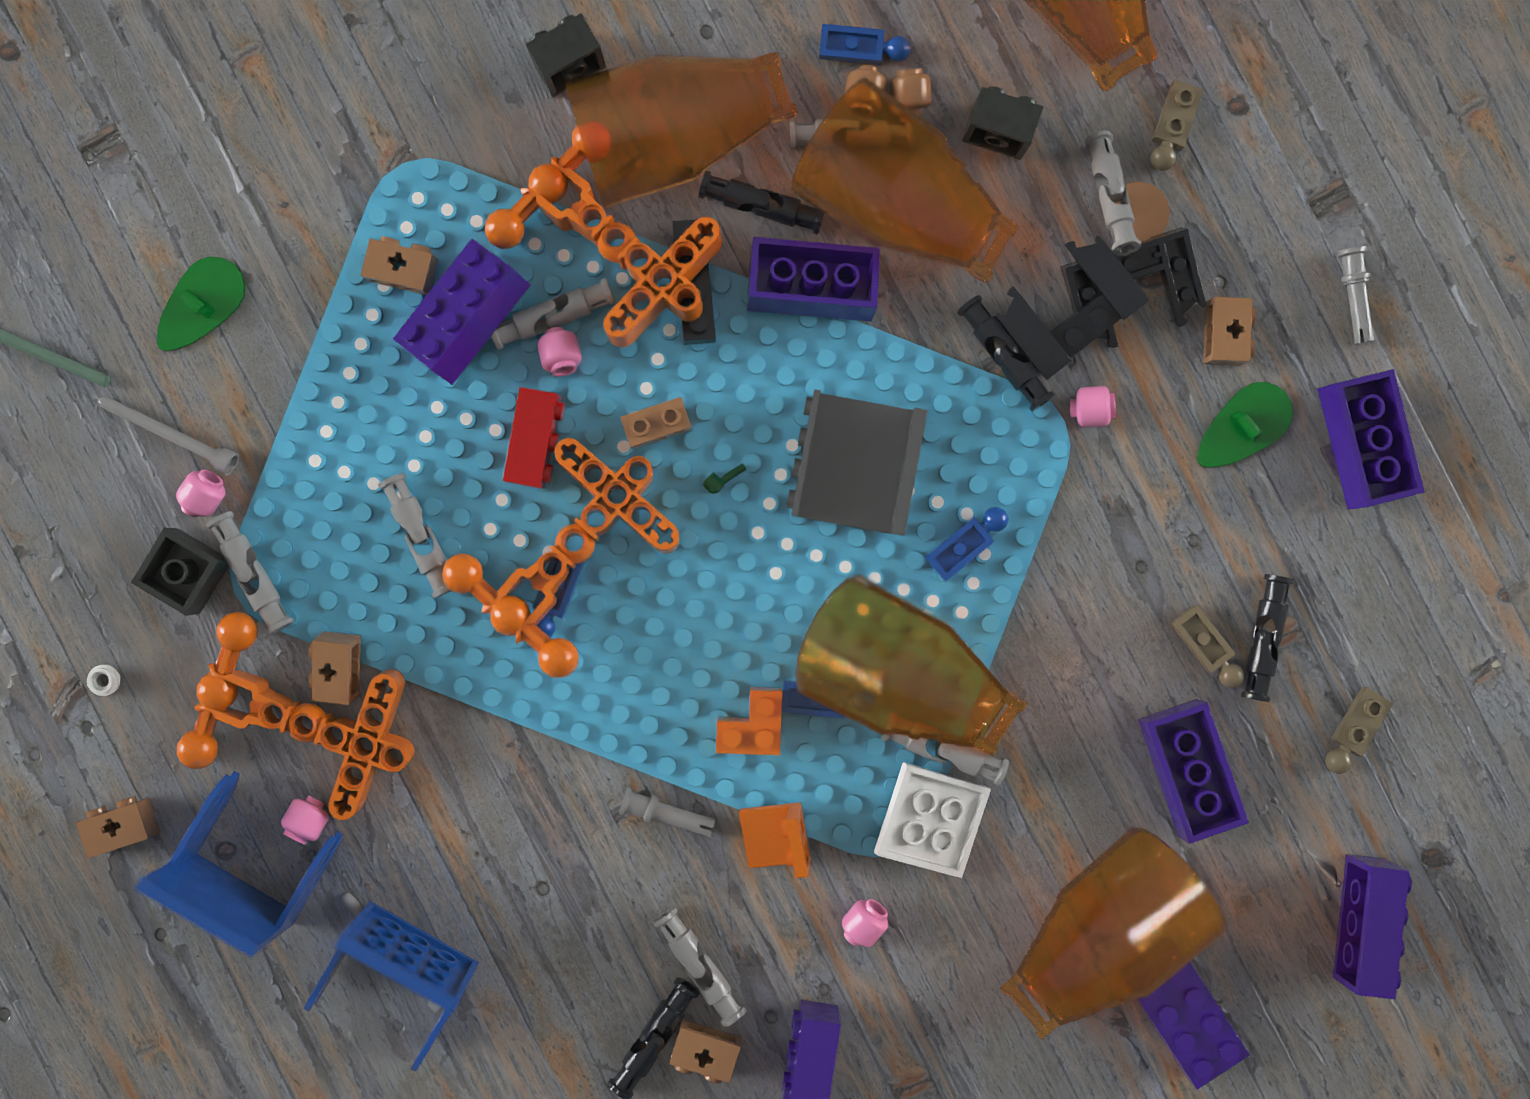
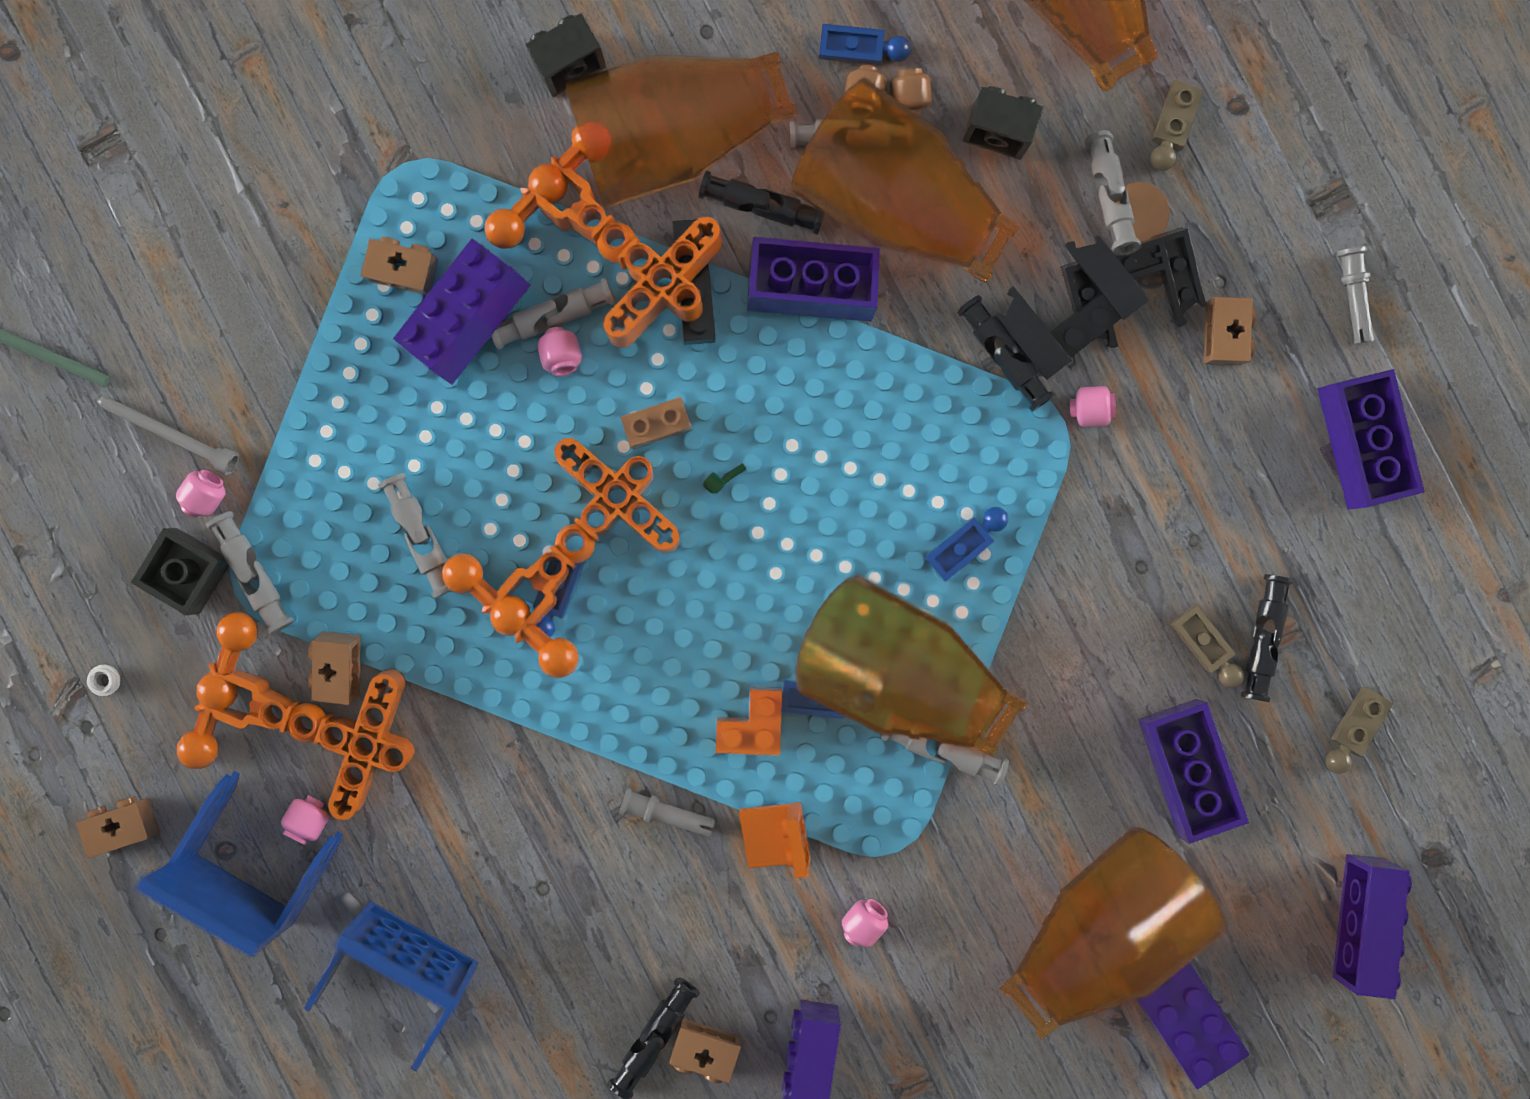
green shield [157,256,246,351] -> none
red brick [502,387,565,489] -> none
light grey piece [652,906,747,1027] -> none
dark grey panel [786,389,927,536] -> none
white plate [874,762,991,878] -> none
green shield [1196,382,1293,467] -> none

